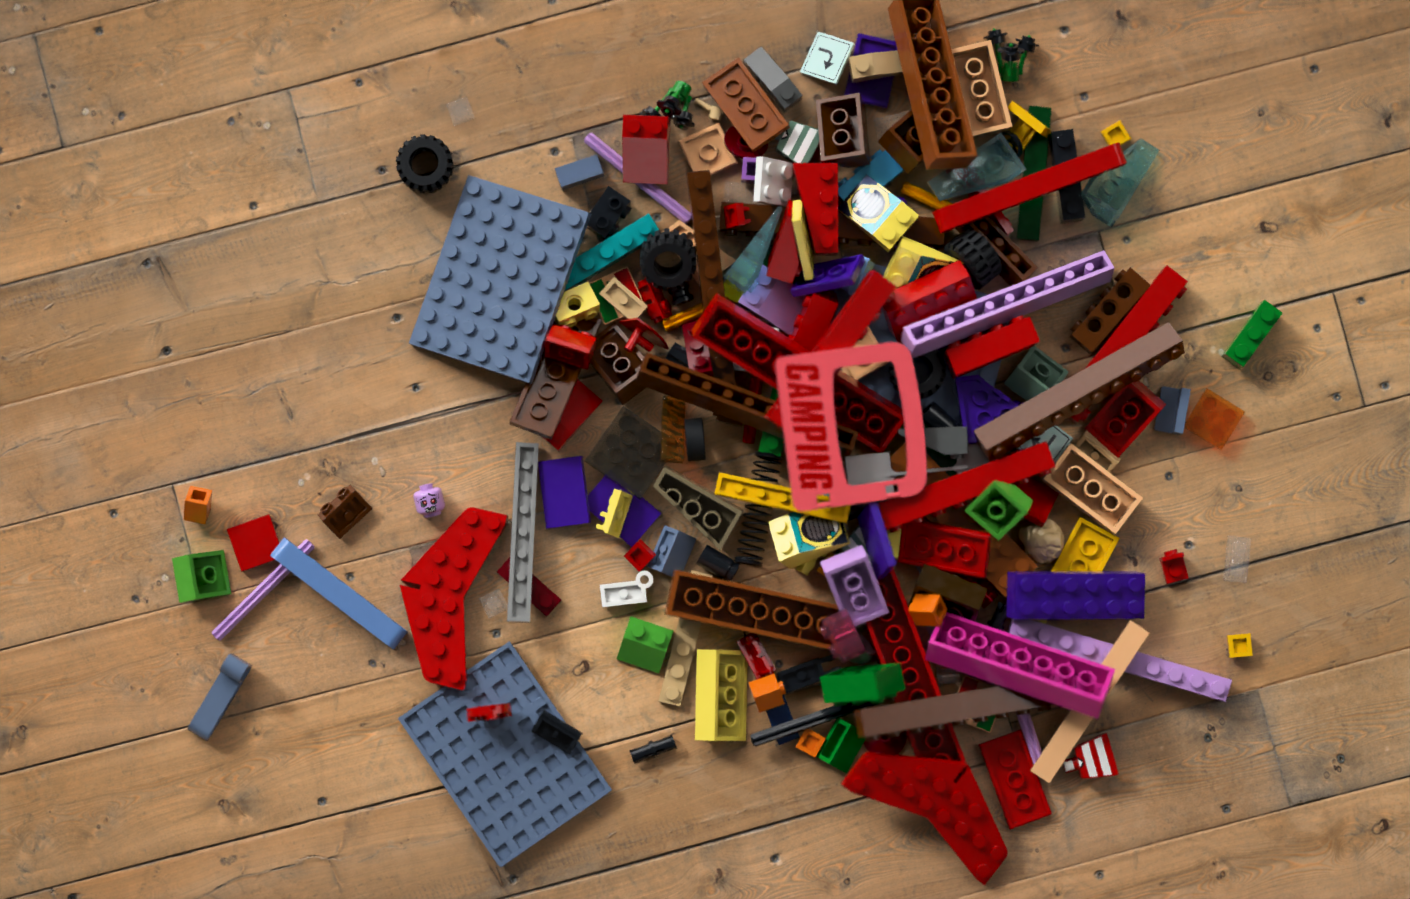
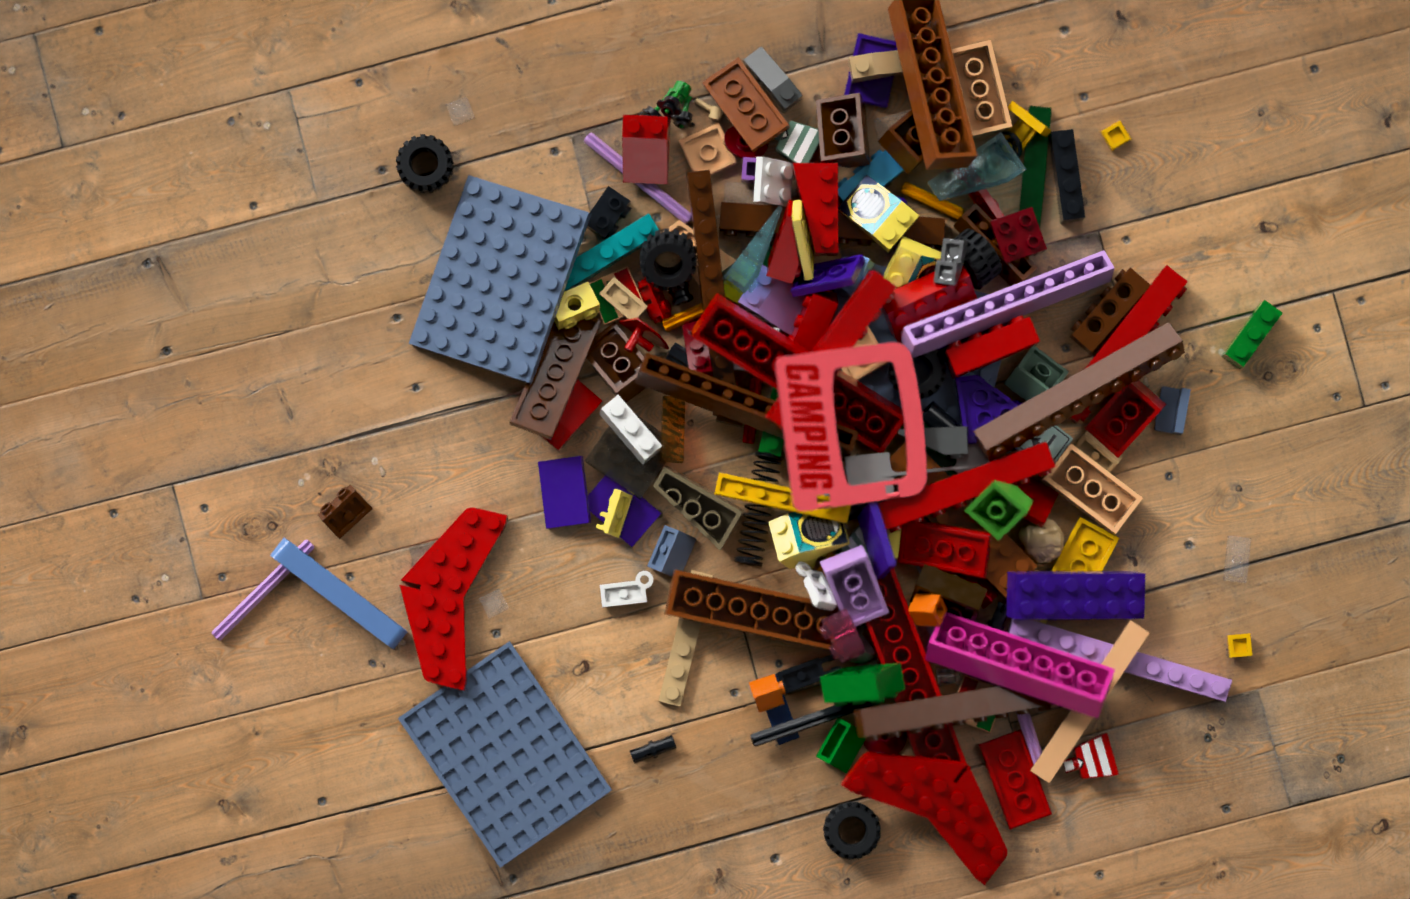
bright green slope [172,550,231,603] -> none
orange brick [183,486,212,525] -> none
sand blue beam [187,654,252,741] -> none
red tile [227,514,280,572] -> none
lavender head [413,483,445,518] -> none
red plate [466,703,512,722] -> none
dark red plate [497,557,562,617] -> none
light grey plate [507,442,539,623] -> none
black hinge [531,710,583,754] -> none
red slope [545,325,597,370] -> none
sand blue panel [555,154,604,190] -> none
bright green slope [617,616,673,674] -> none
red plate [624,539,656,572] -> none
black tyre [684,418,706,461] -> none
light yellow slope [695,650,748,741] -> none
black piece [696,544,740,581] -> none
red tile [724,203,751,229] -> none
red hinge [736,633,776,680] -> none
orange plate [795,729,826,758] -> none
light aqua piece [800,32,855,85] -> none
red beam [932,142,1127,233] -> none
plant [983,28,1039,82] -> none
clear light blue wedge [1080,138,1160,227] -> none
red bracket [1159,549,1189,584] -> none
clear orange plate [1184,388,1245,450] -> none
none -> white brick [600,395,662,465]
none -> white hinge [795,561,837,611]
none -> black tyre [823,802,881,859]
none -> flat silver slope [934,238,968,285]
none -> dark red bracket [990,207,1047,263]

